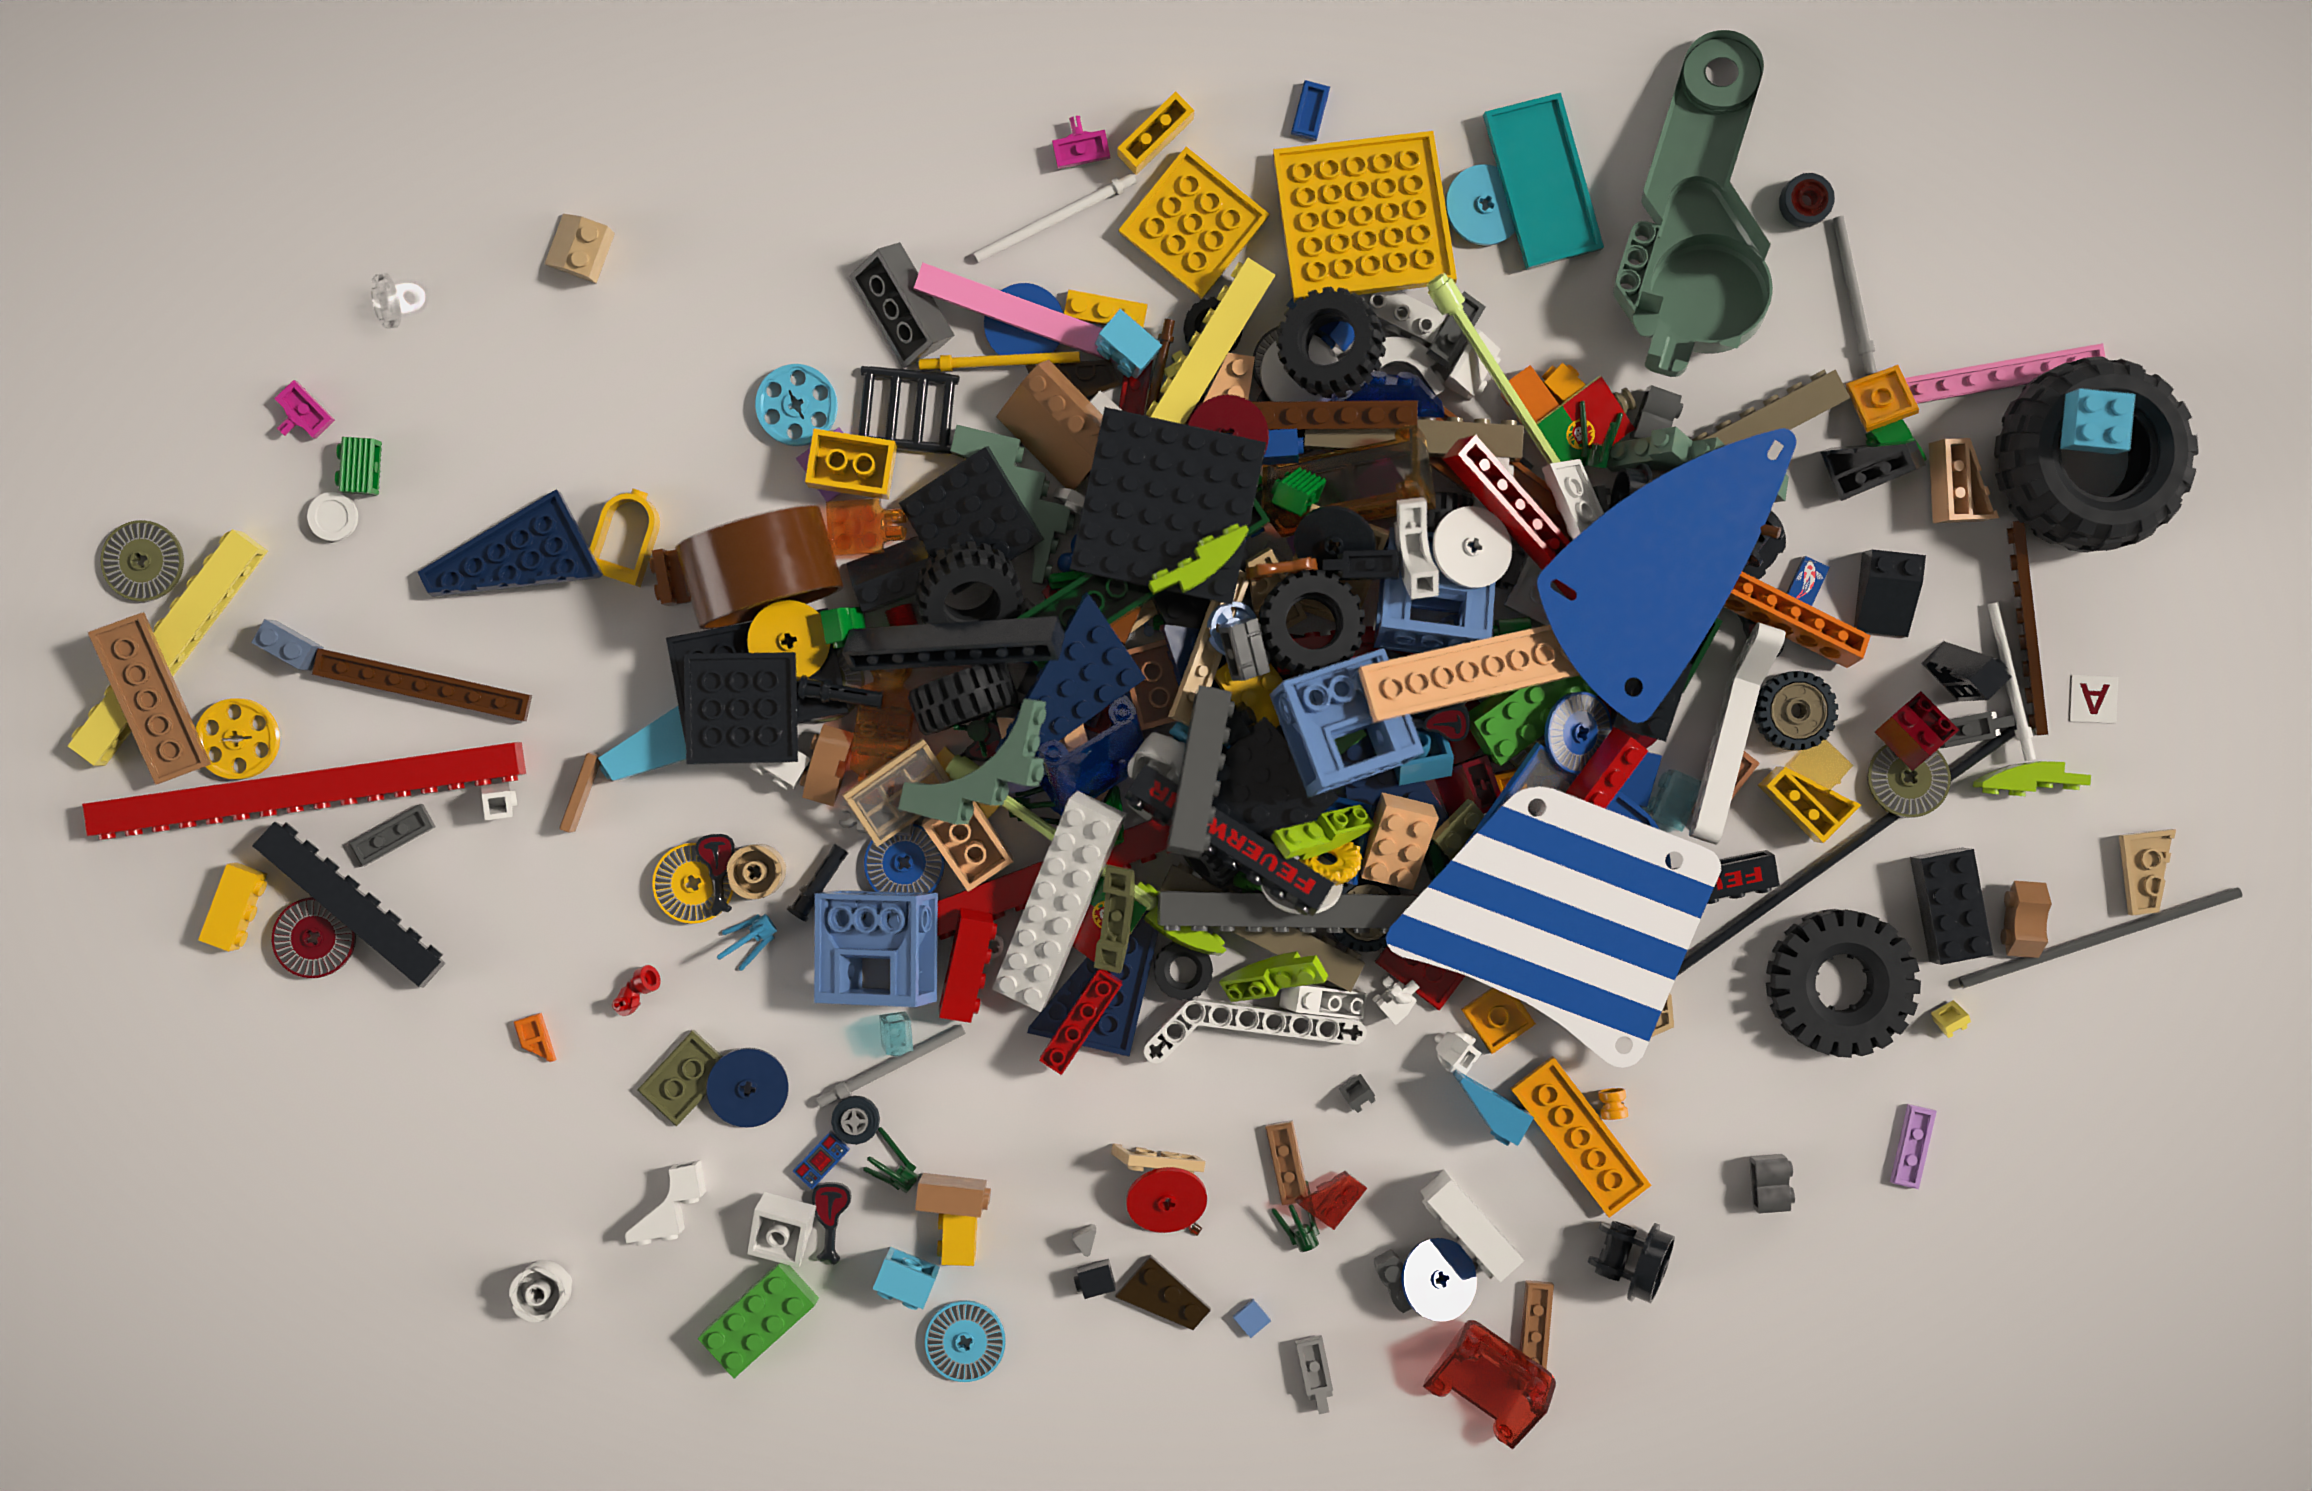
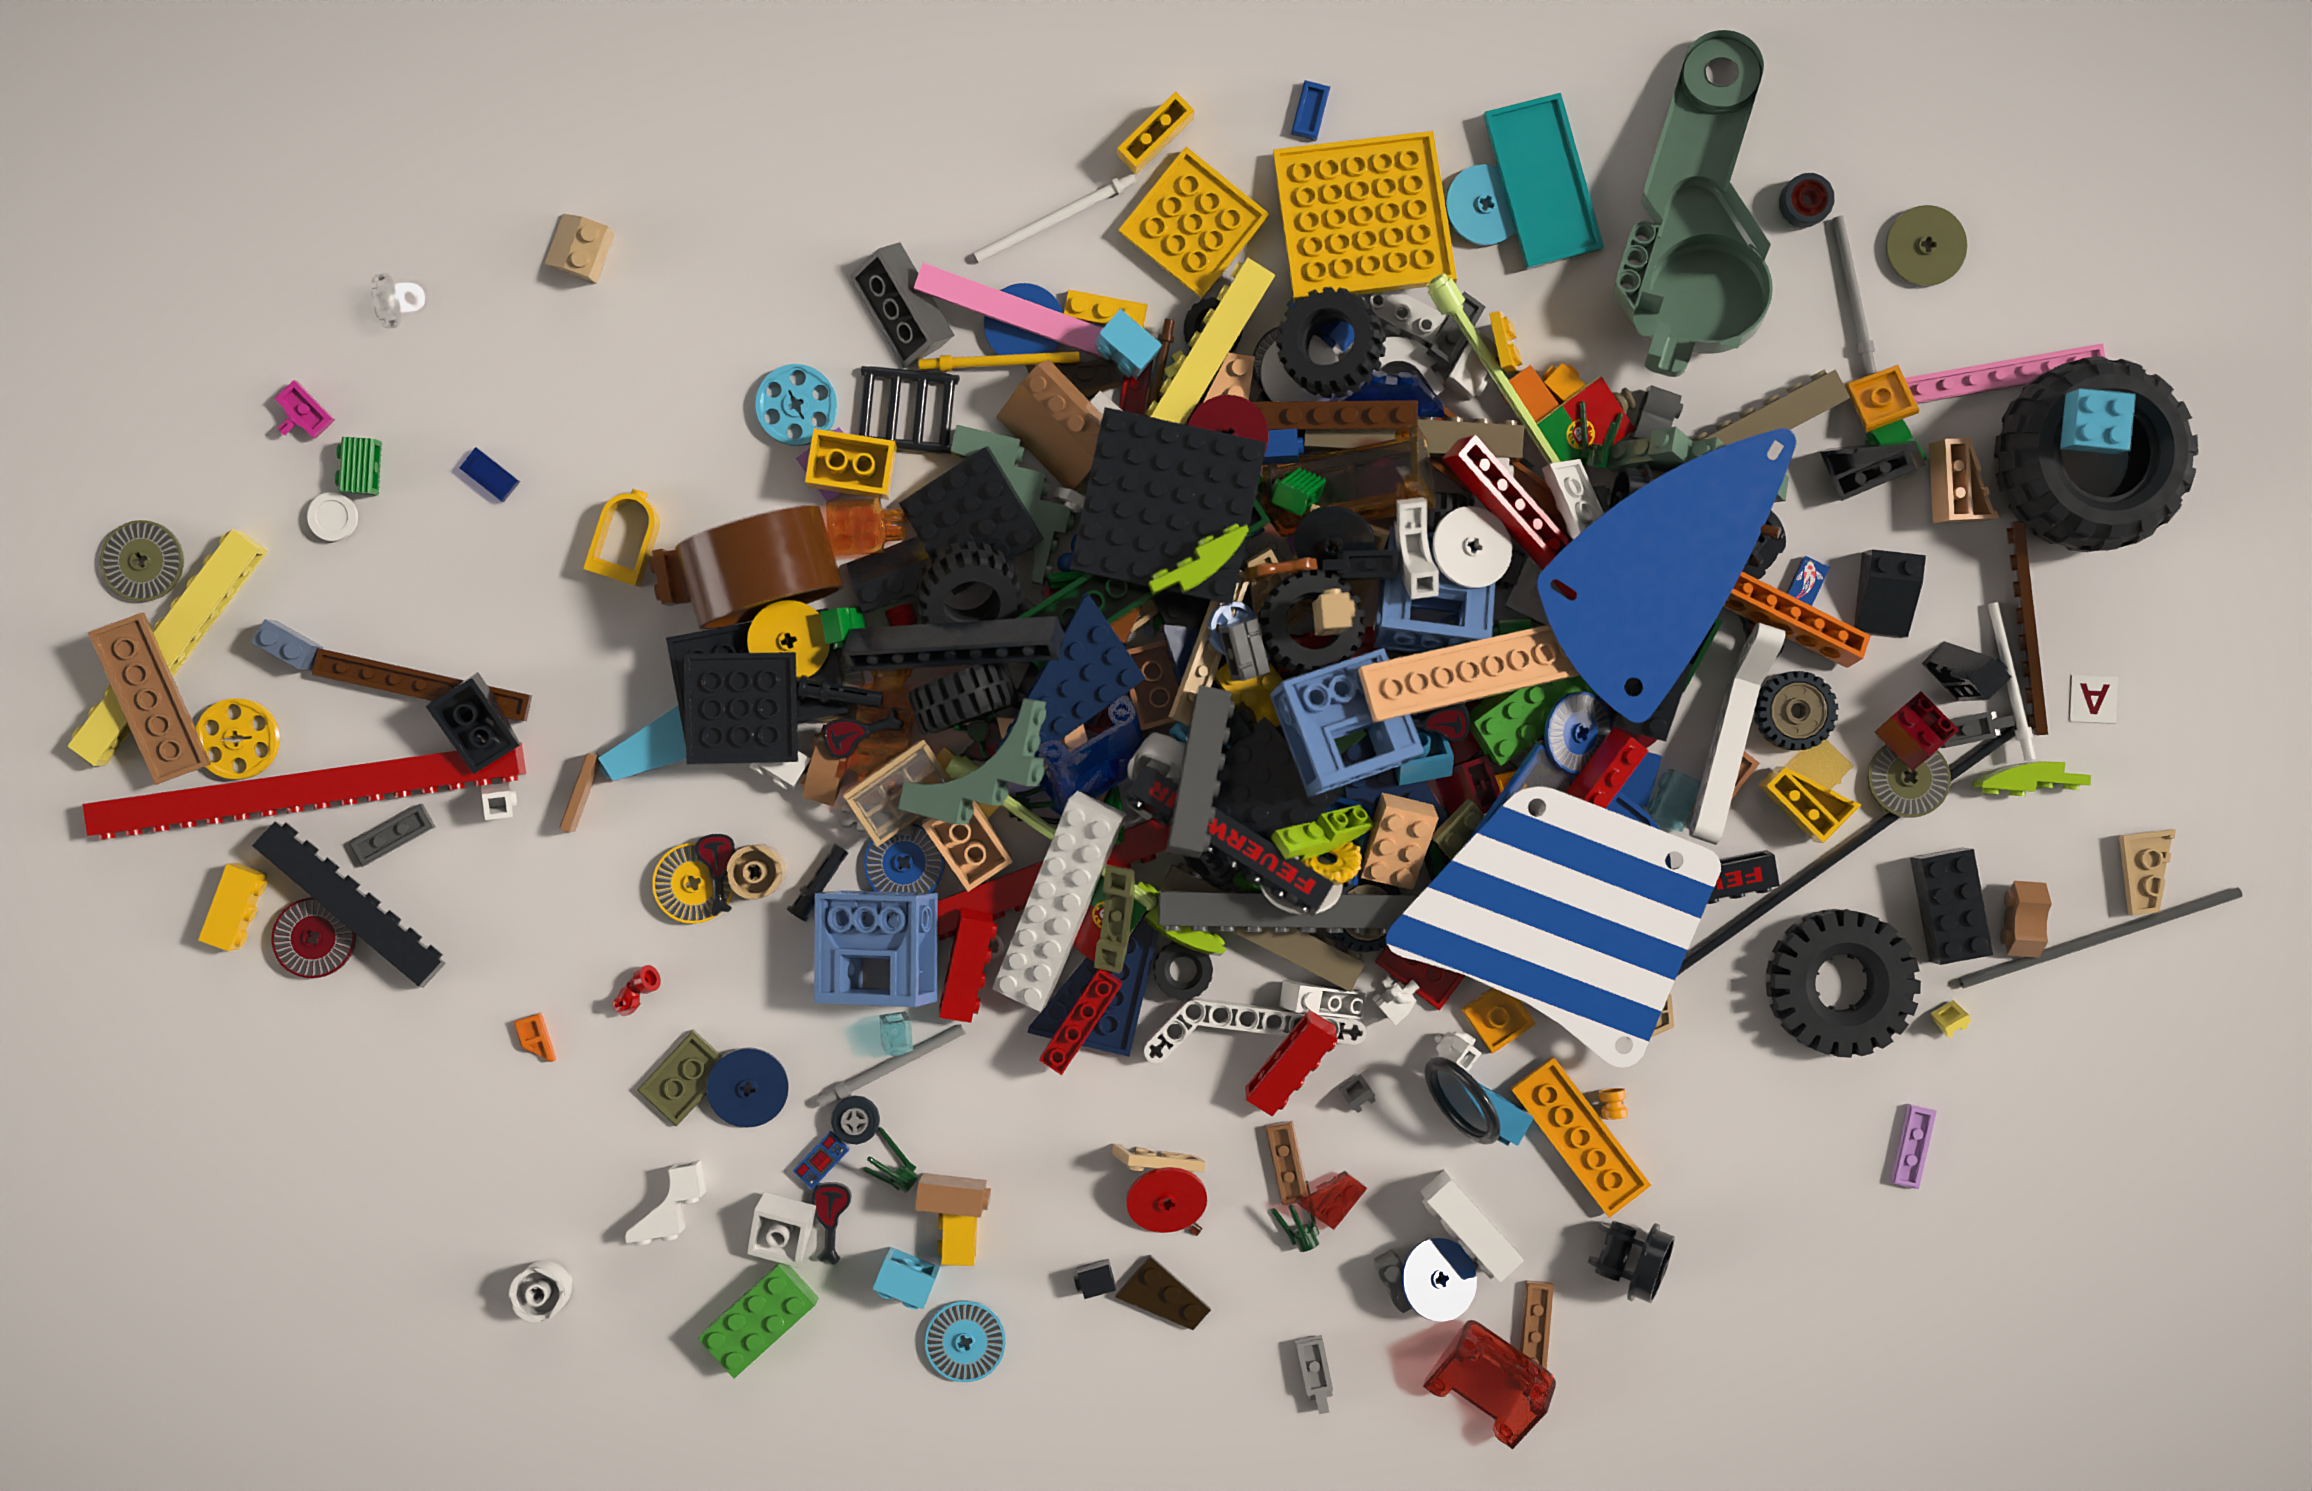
dark blue wing [418,489,604,597] -> none
dark azure plant [717,914,777,971] -> none
dark pink plate [1052,116,1111,169] -> none
light grey slope [1072,1224,1096,1257] -> none
lime slope [1219,951,1328,1002] -> none
medium blue tile [1233,1298,1271,1338] -> none
flat silver brick [1750,1154,1795,1214] -> none
none -> black slope [425,672,521,774]
none -> clear blue tile [459,447,521,502]
none -> black piece [824,708,905,759]
none -> red brick [1245,1009,1337,1117]
none -> tan brick [1312,589,1355,636]
none -> black wedge [1424,1057,1501,1145]
none -> yellow plate [1489,310,1523,375]
none -> olive piece [1886,205,1967,286]

